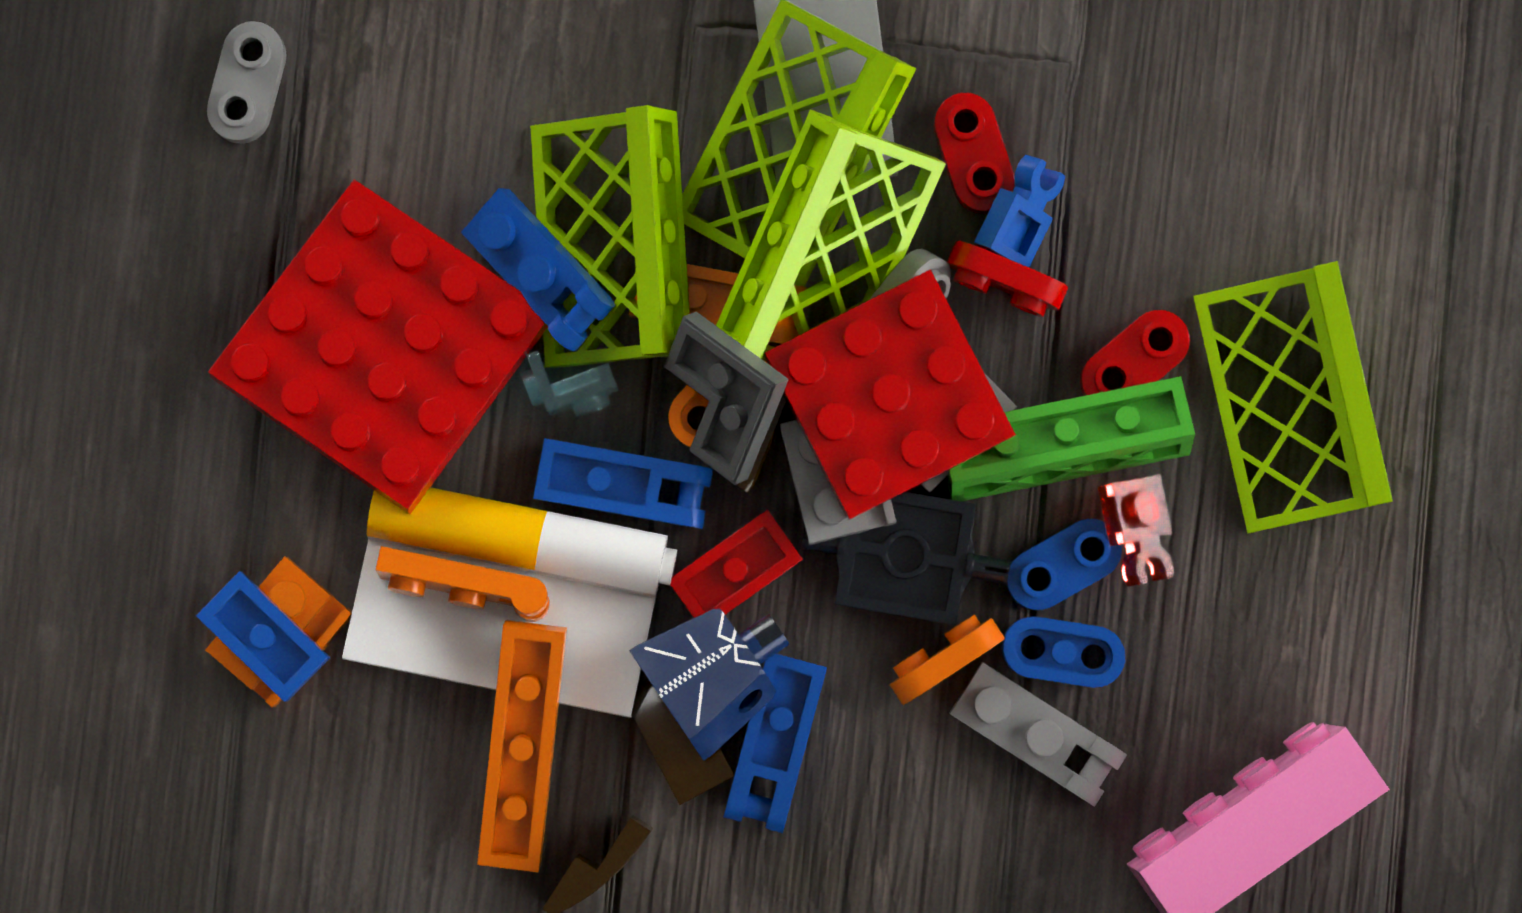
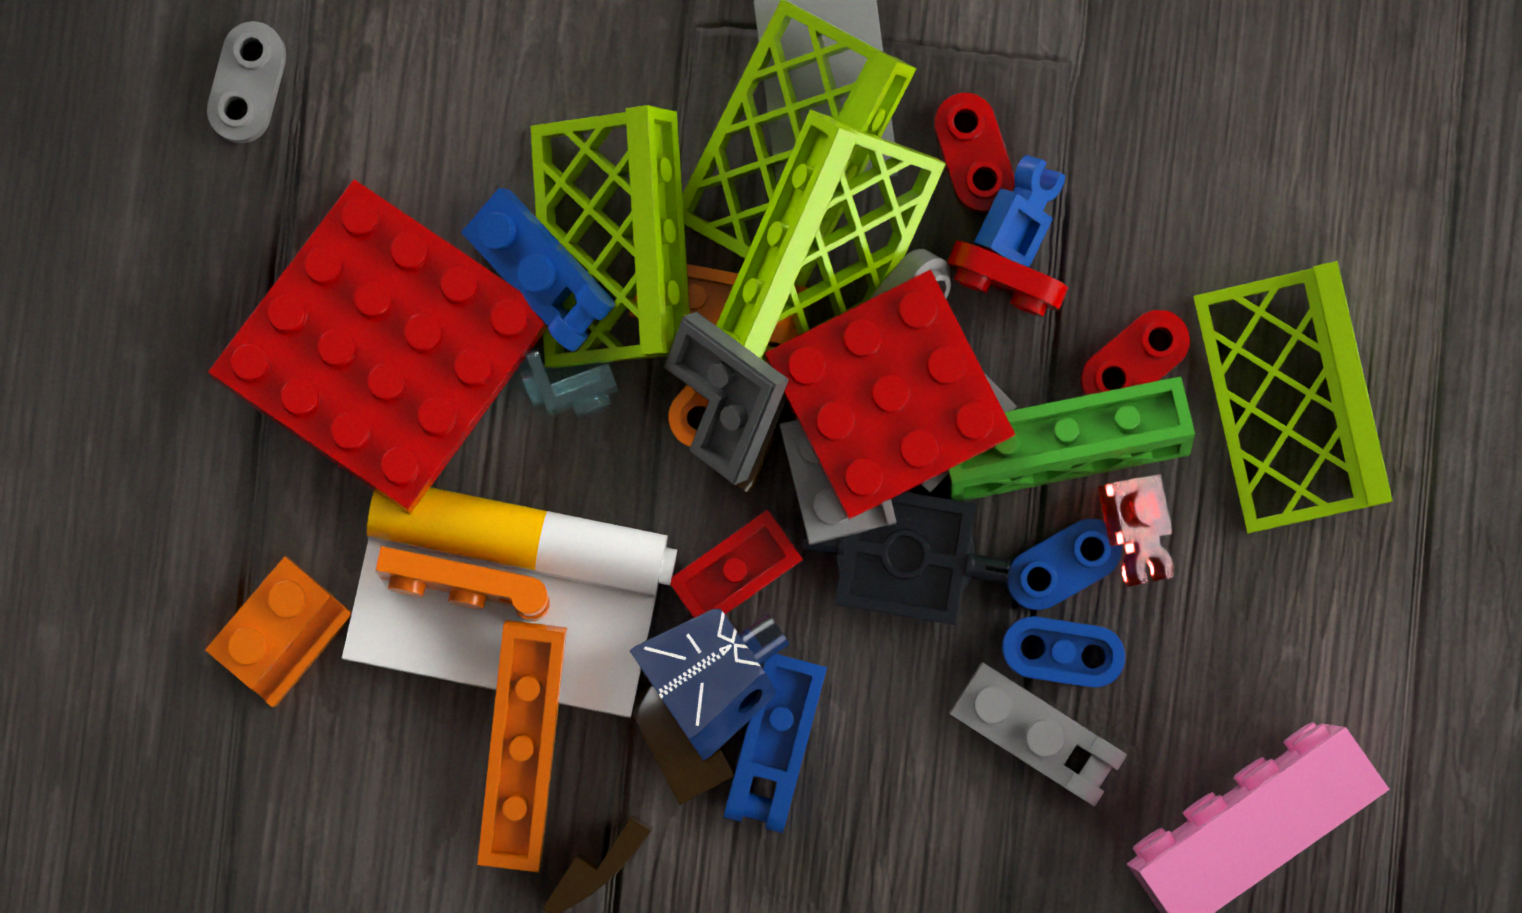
blue plate [196,571,331,702] -> none
blue plate [533,438,713,529] -> none
orange plate [889,614,1005,705] -> none

